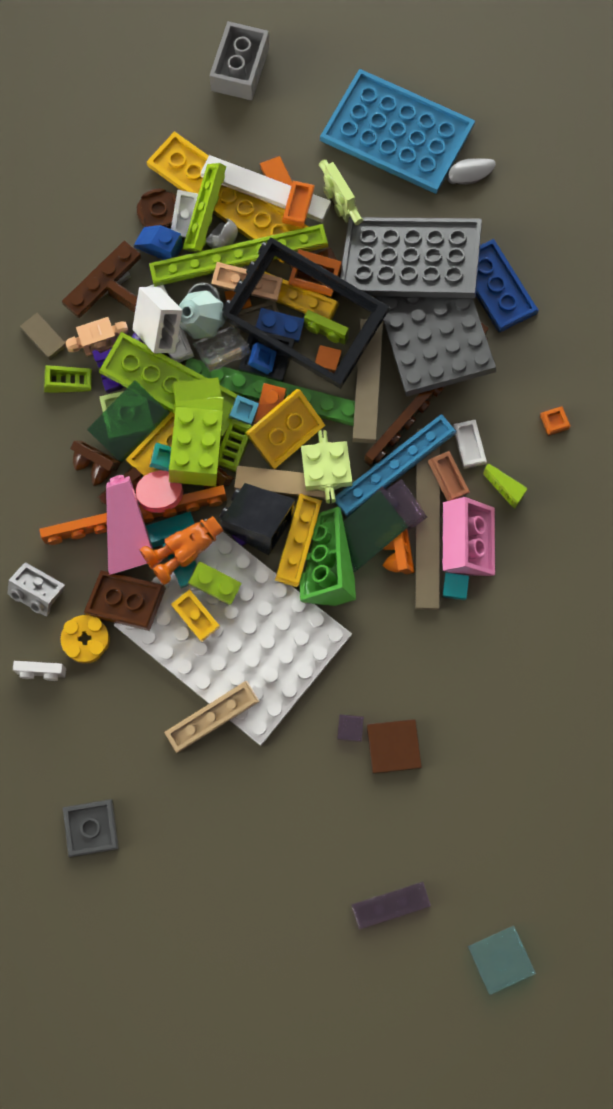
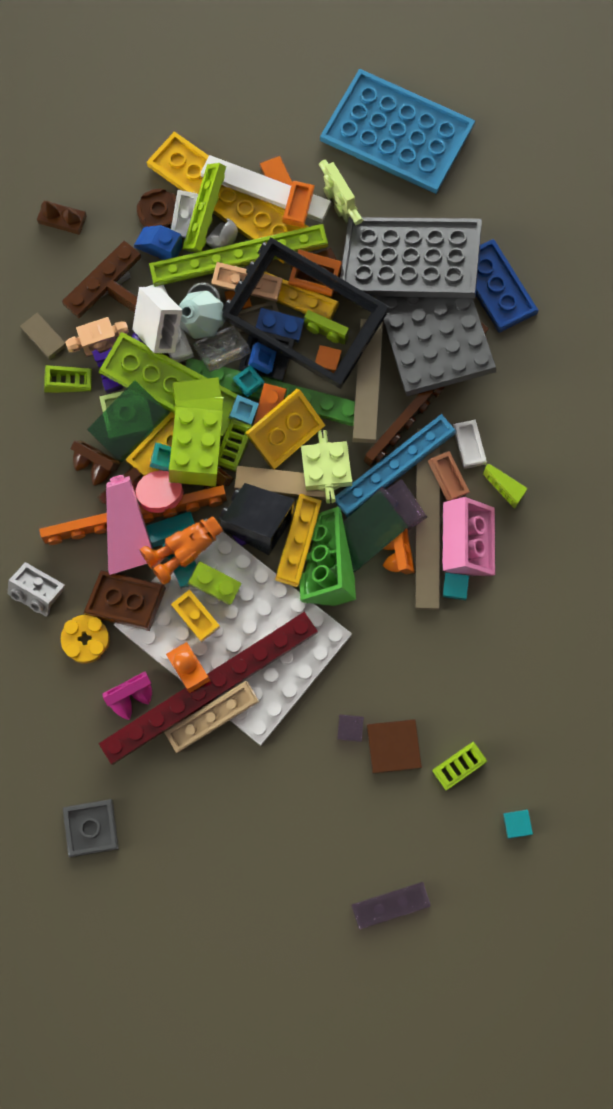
white plate [13,661,66,681] -> none
light grey brick [209,21,270,100] -> none
light grey arm [447,159,496,185] -> none
clear light blue tile [467,925,536,995] -> none
orange tile [540,406,571,436] -> none
none -> reddish brown tile [37,200,87,235]
none -> dark red plate [98,611,318,765]
none -> dark pink tile [102,671,152,720]
none -> orange tile [166,642,210,693]
none -> teal tile [233,366,265,397]
none -> lime slope [432,742,487,791]
none -> teal tile [503,810,533,839]

